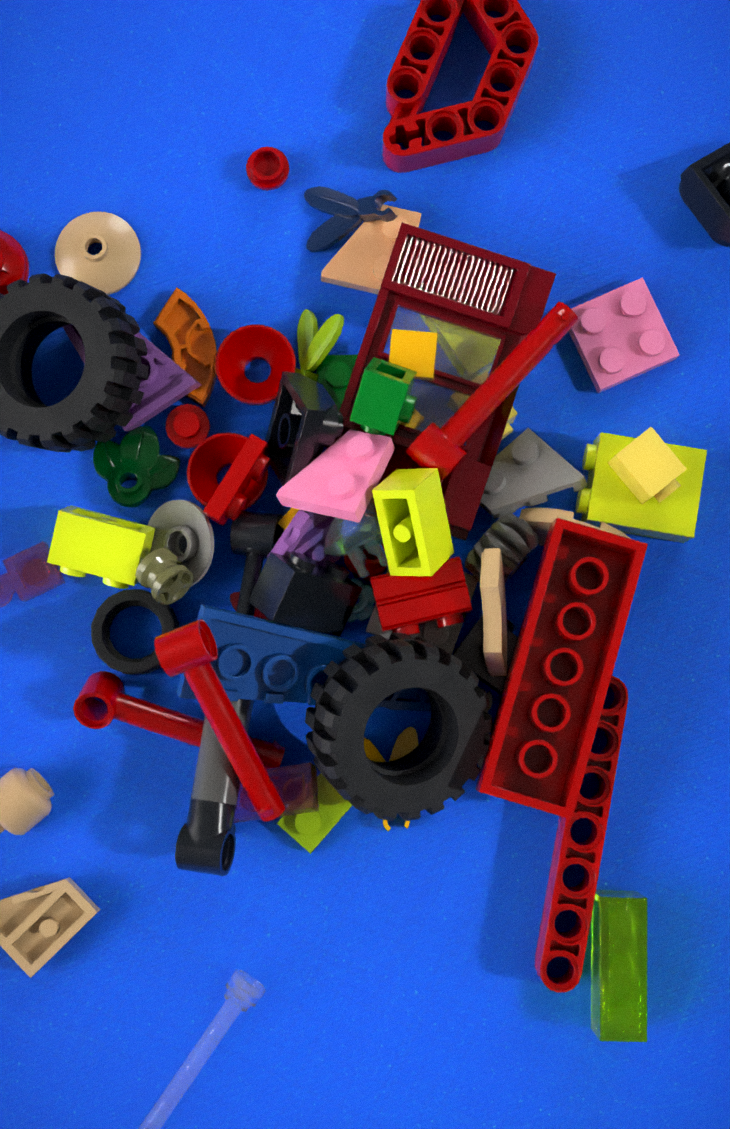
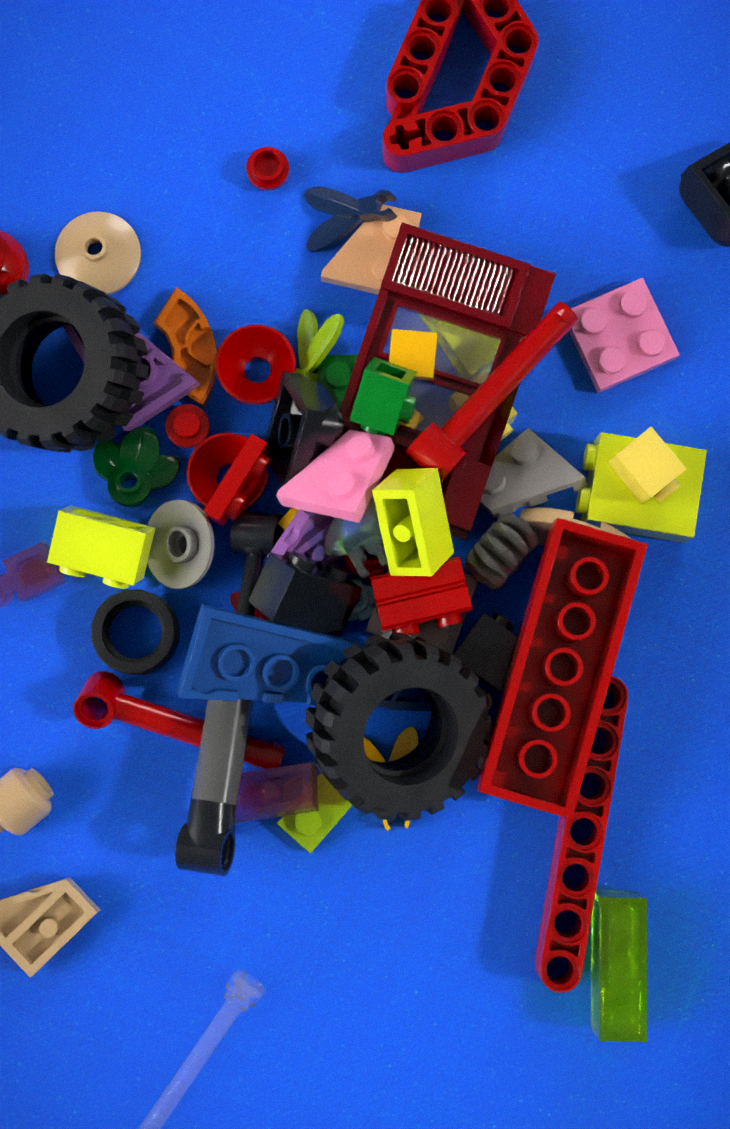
olive wheel [135,548,194,605] -> none
red piece [154,619,285,822] -> none
tan tile [480,548,507,677] -> none

